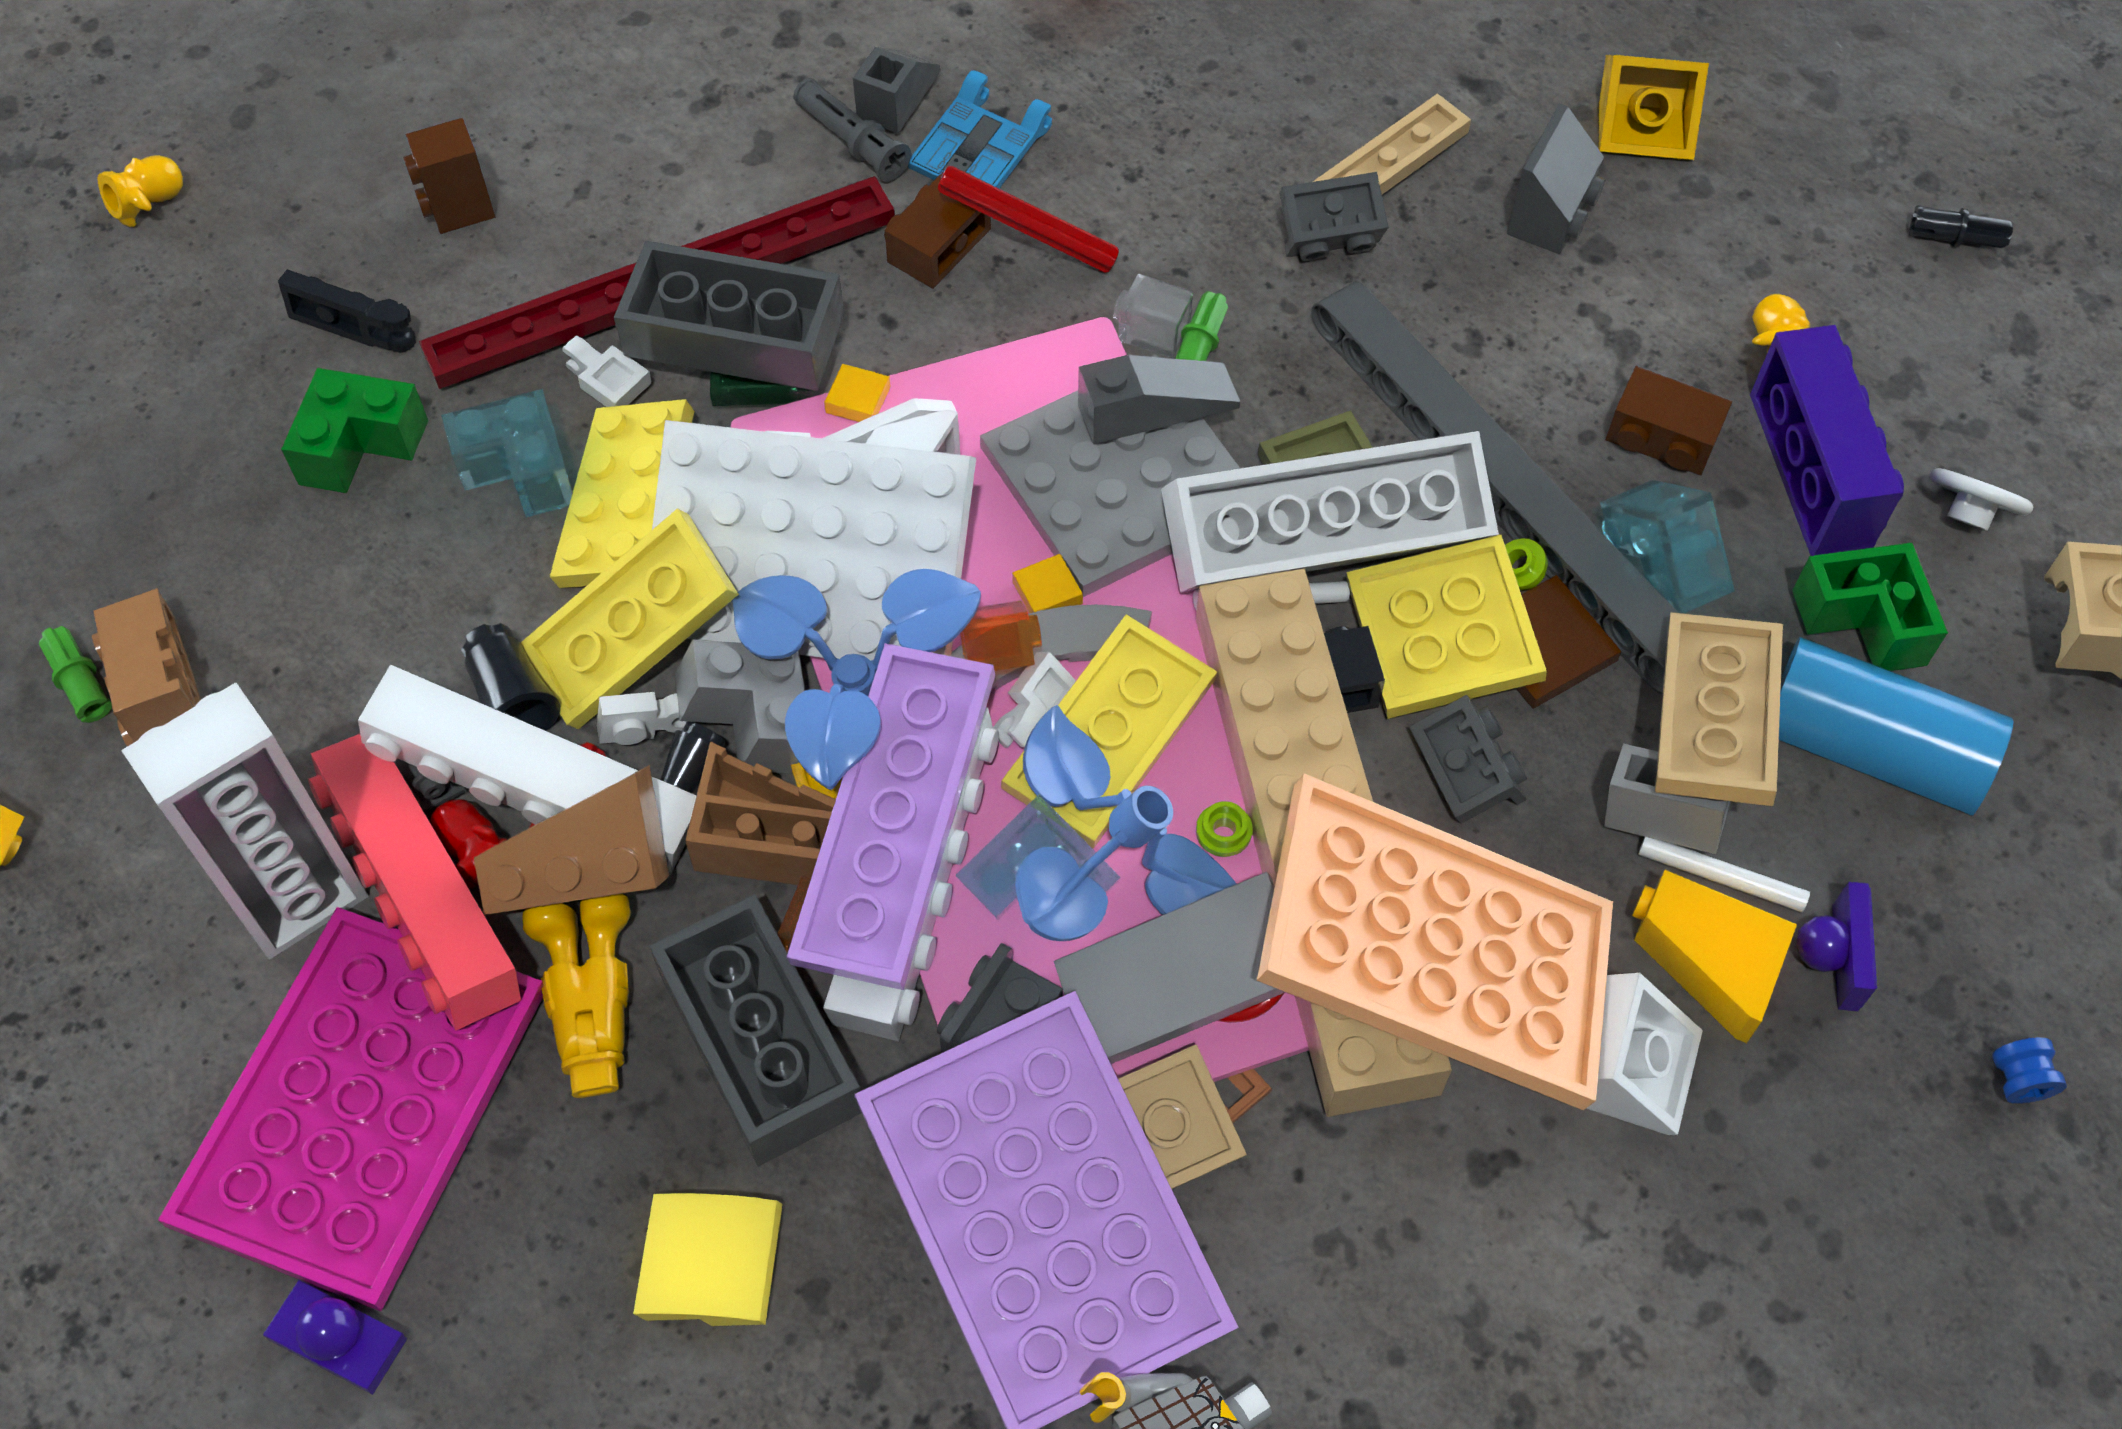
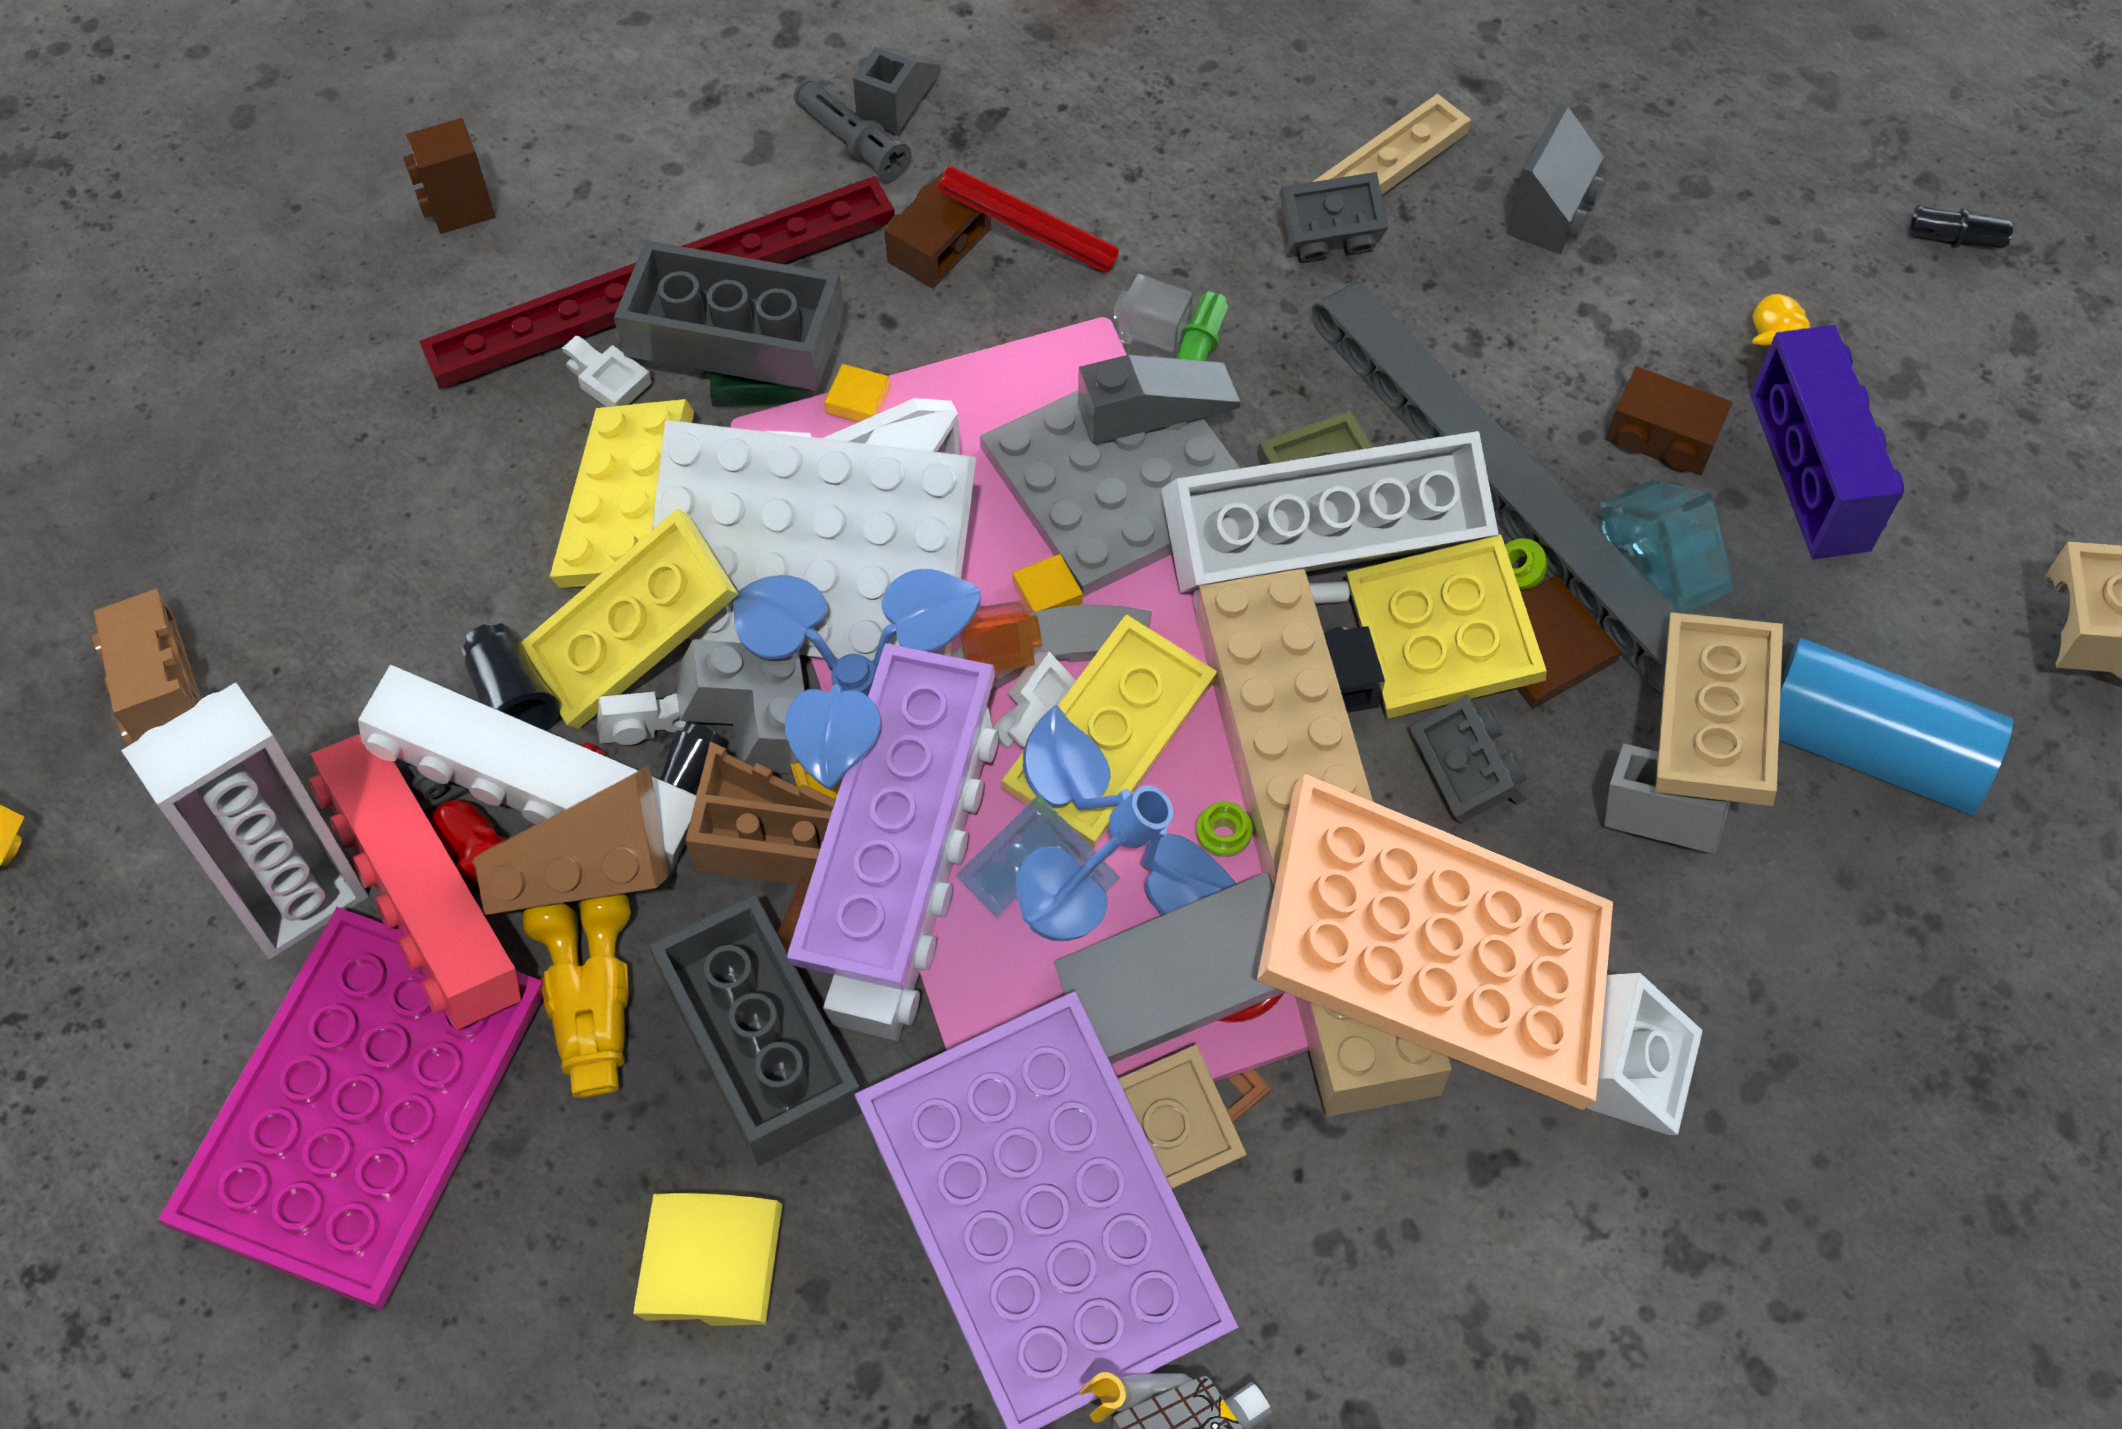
bright green axle [39,626,112,723] -> none
yellow animal [97,155,183,227] -> none
dark purple tile [263,1280,407,1395] -> none
black hinge [278,269,416,353] -> none
green brick [281,368,429,493] -> none
clear light blue brick [441,389,573,517] -> none
dark azure flag [908,70,1052,189] -> none
dark grey bracket [937,943,1063,1053] -> none
yellow slope [1599,55,1709,160] -> none
yellow slope [1632,870,1797,1043] -> none
white bar [1638,836,1810,913] -> none
green brick [1792,543,1948,671] -> none
dark purple tile [1796,882,1877,1012] -> none
white piece [1930,468,2033,531] -> none
blue wheel [1992,1037,2067,1104] -> none

